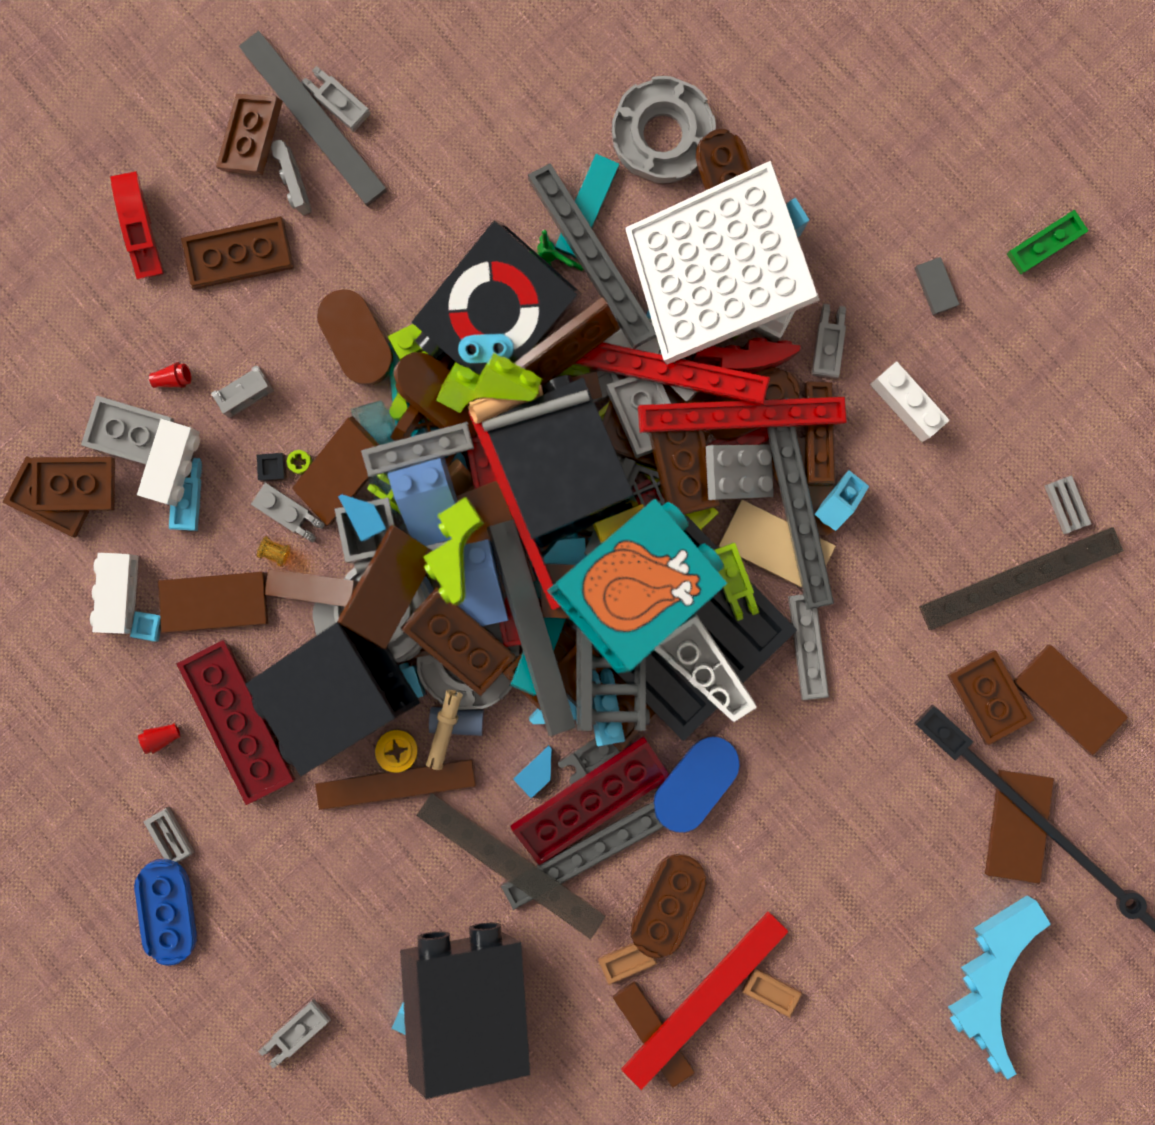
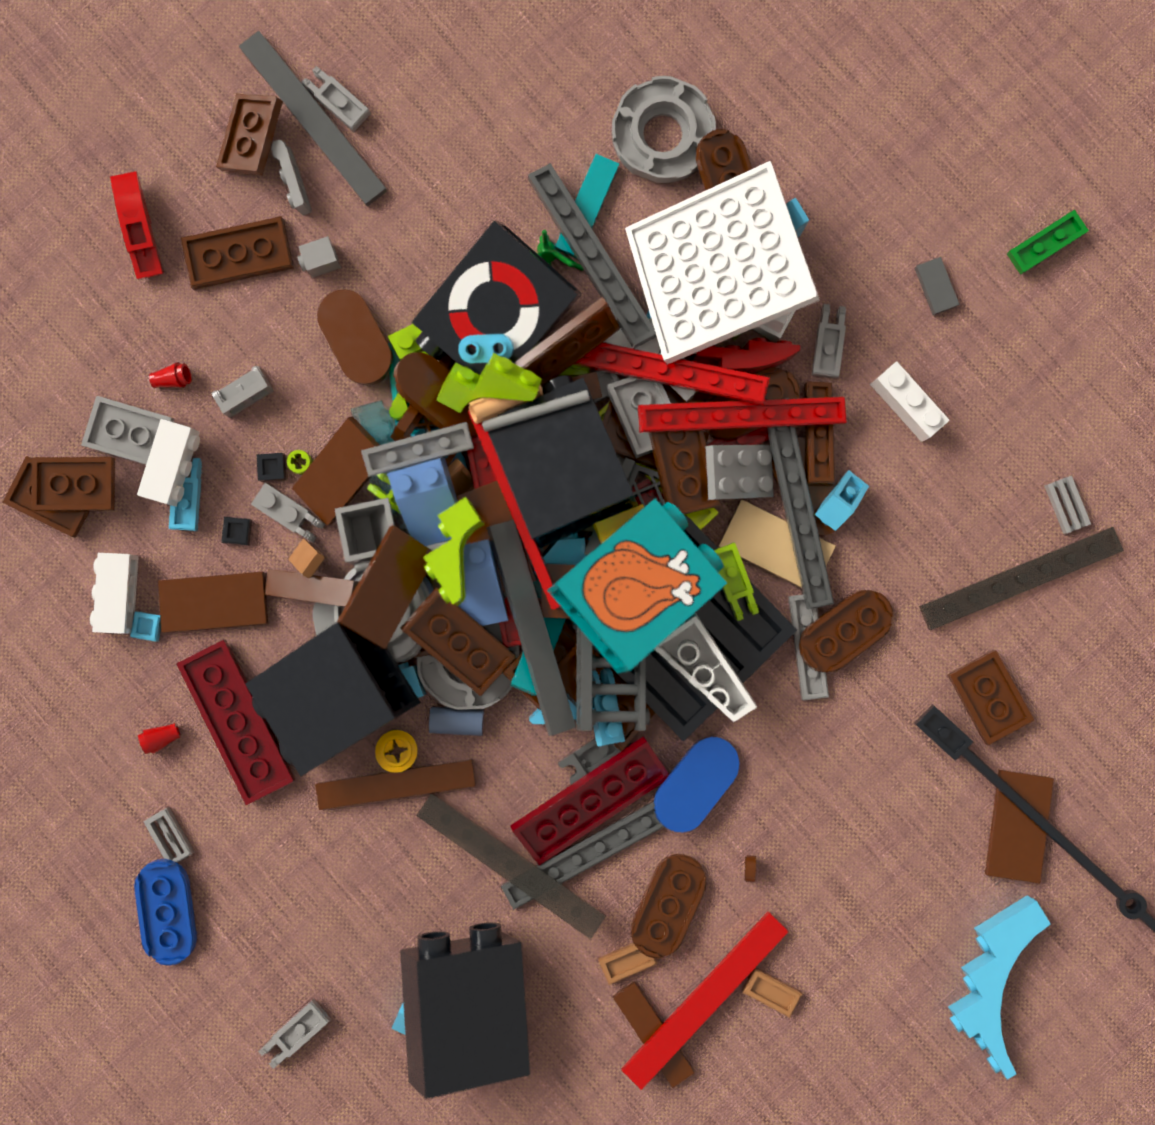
clear yellow bush [257,536,291,567] -> none
dark azure tile [338,495,387,542] -> none
tan pin [426,690,463,770] -> none
dark azure tile [513,745,552,798] -> none
reddish brown tile [1013,644,1128,755] -> none
none -> black tile [221,517,252,545]
none -> medium nougat tile [288,538,325,579]
none -> light grey brick [298,236,341,278]
none -> reddish brown tile [745,855,756,883]
none -> reddish brown tile [799,590,893,672]

